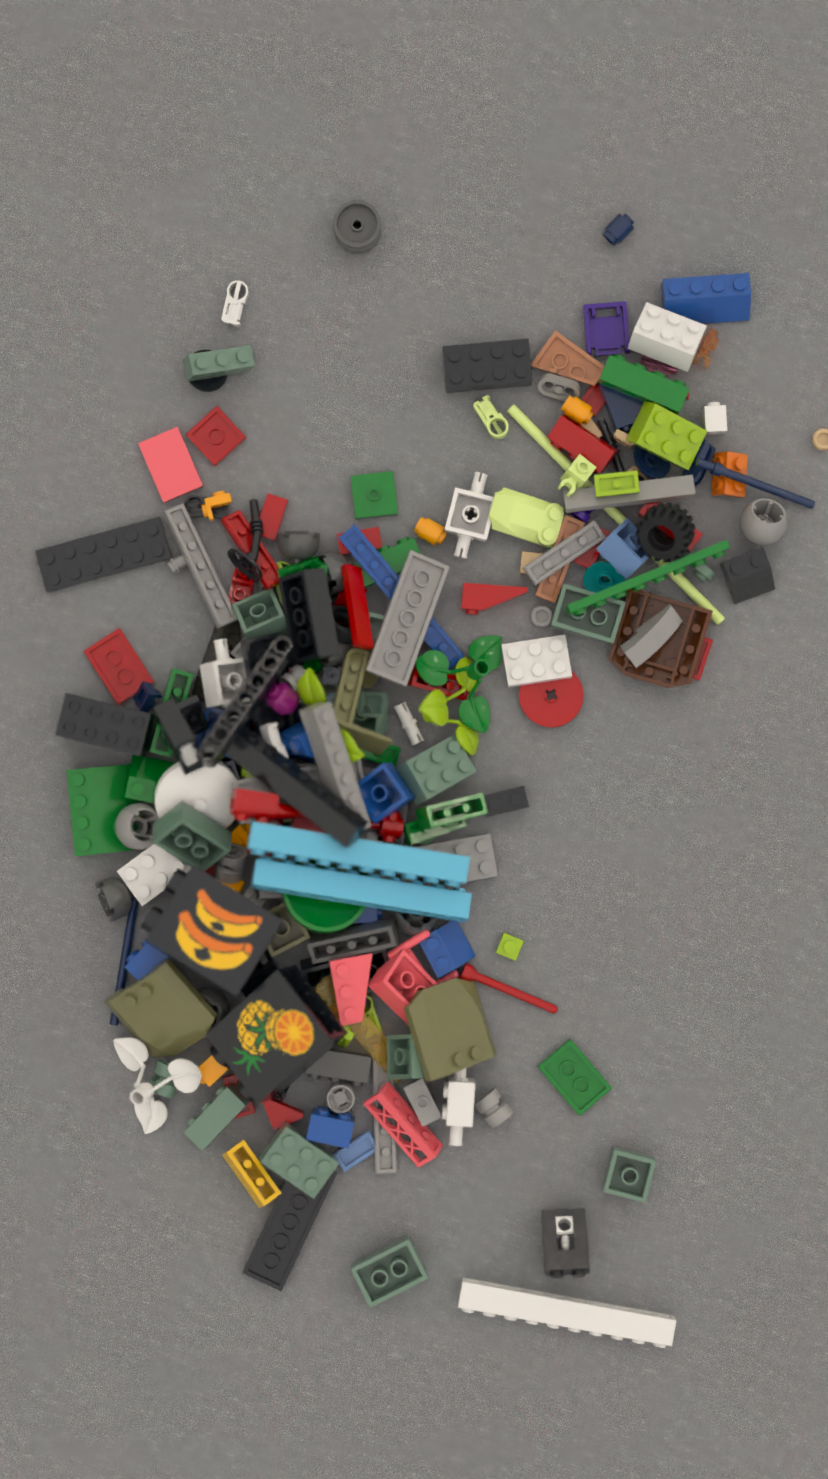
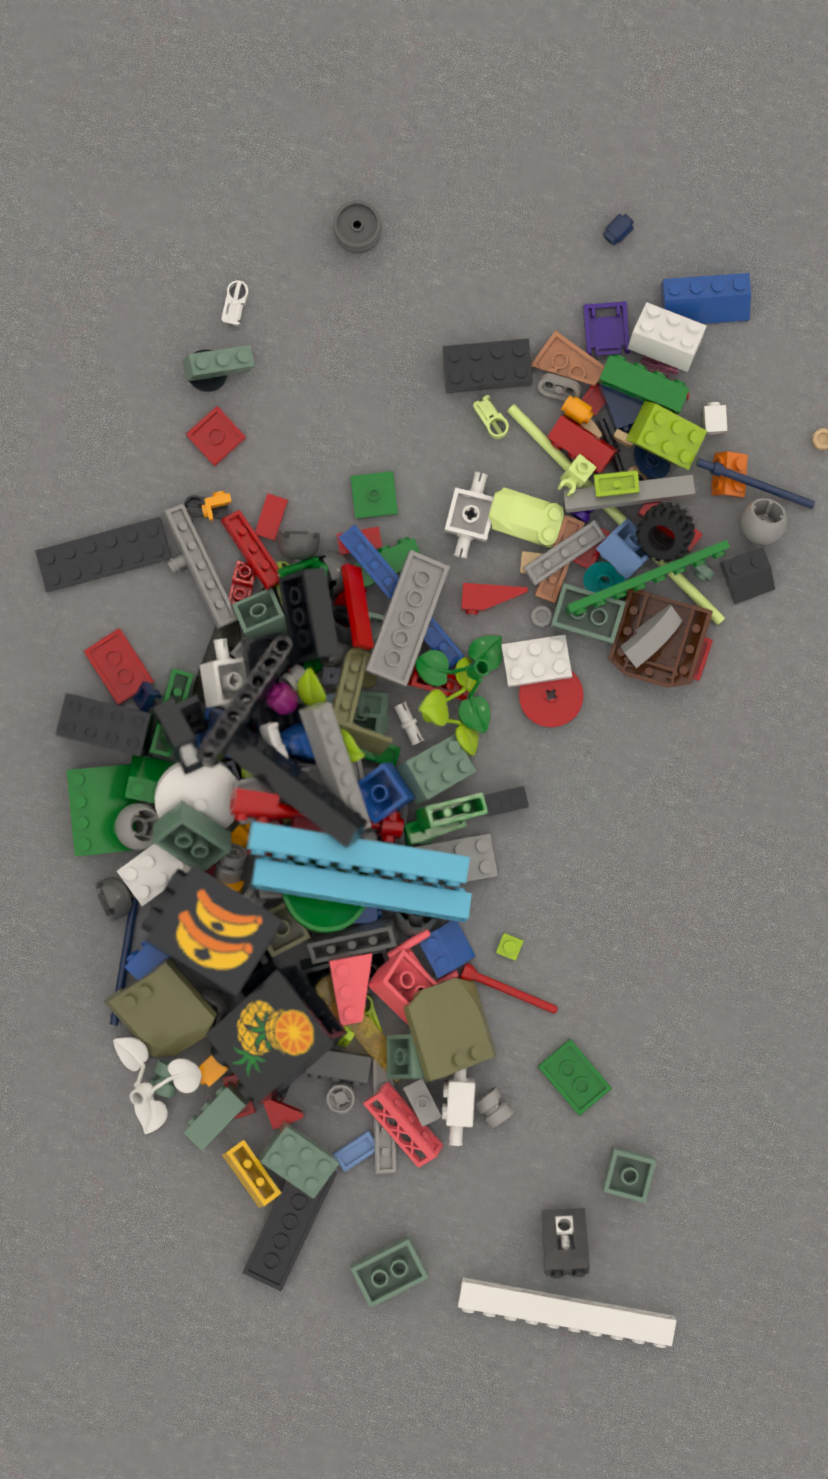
coral tile [138,427,203,503] -> none
black dish [227,499,263,581] -> none
blue brick [306,1106,355,1149] -> none
light orange brick [413,517,447,546] -> none
dark blue arm [682,439,716,486] -> none
clear orange plate [693,328,719,369] -> none

